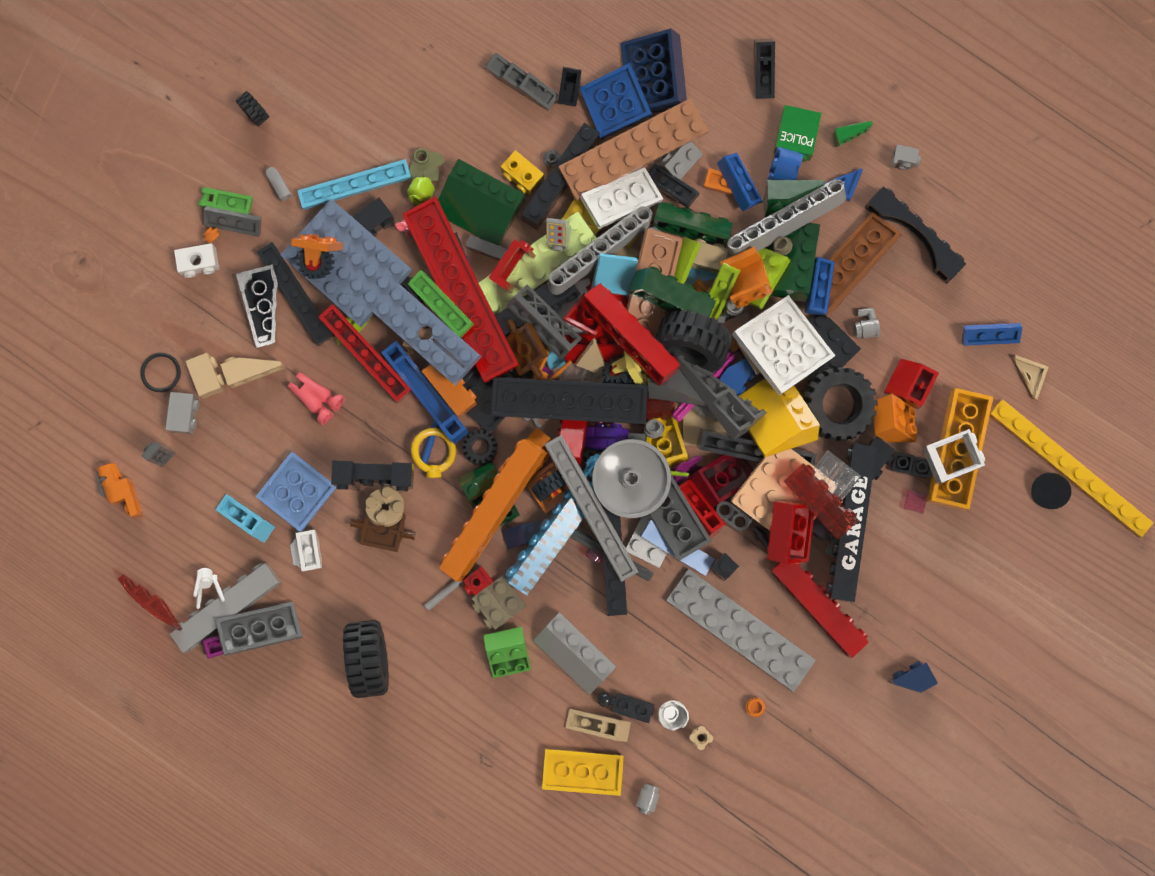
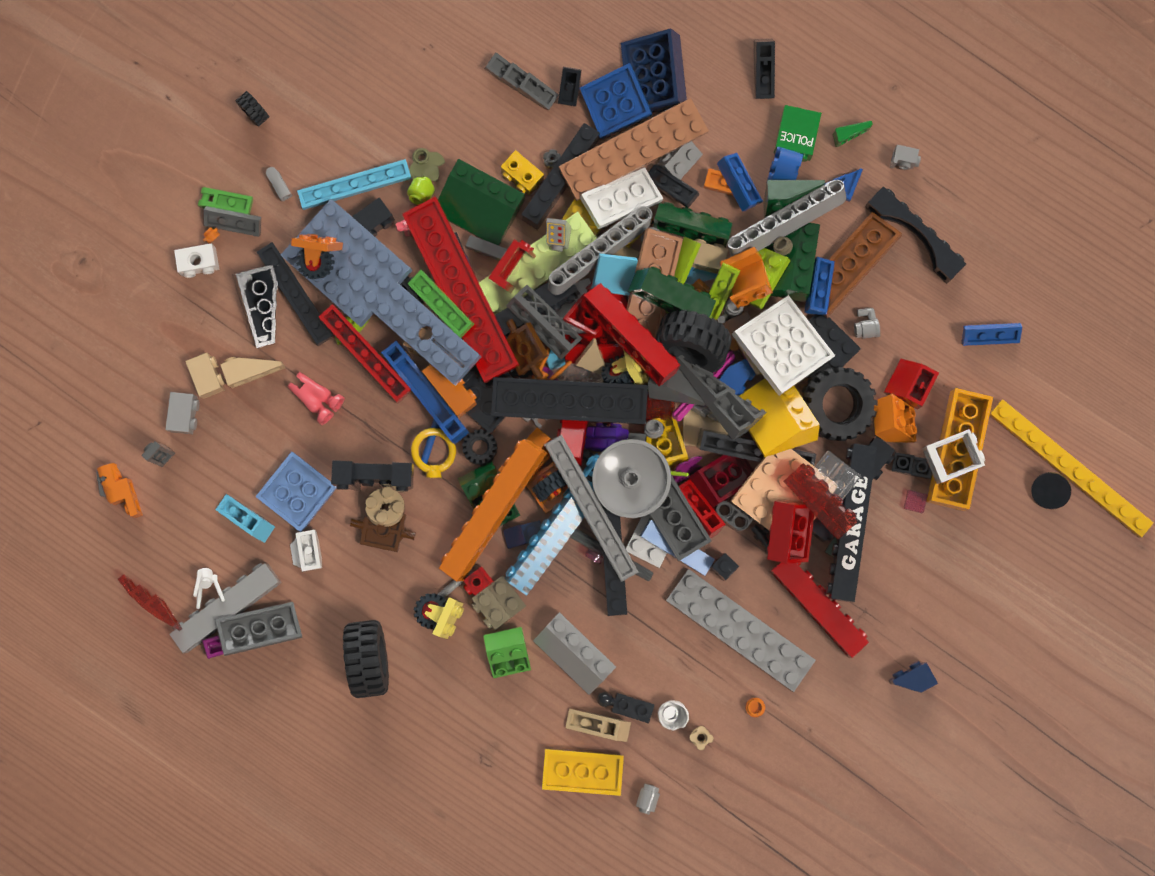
black tyre [141,353,181,392] -> none
tan tile [1013,355,1049,400] -> none
none -> plate [414,593,464,639]

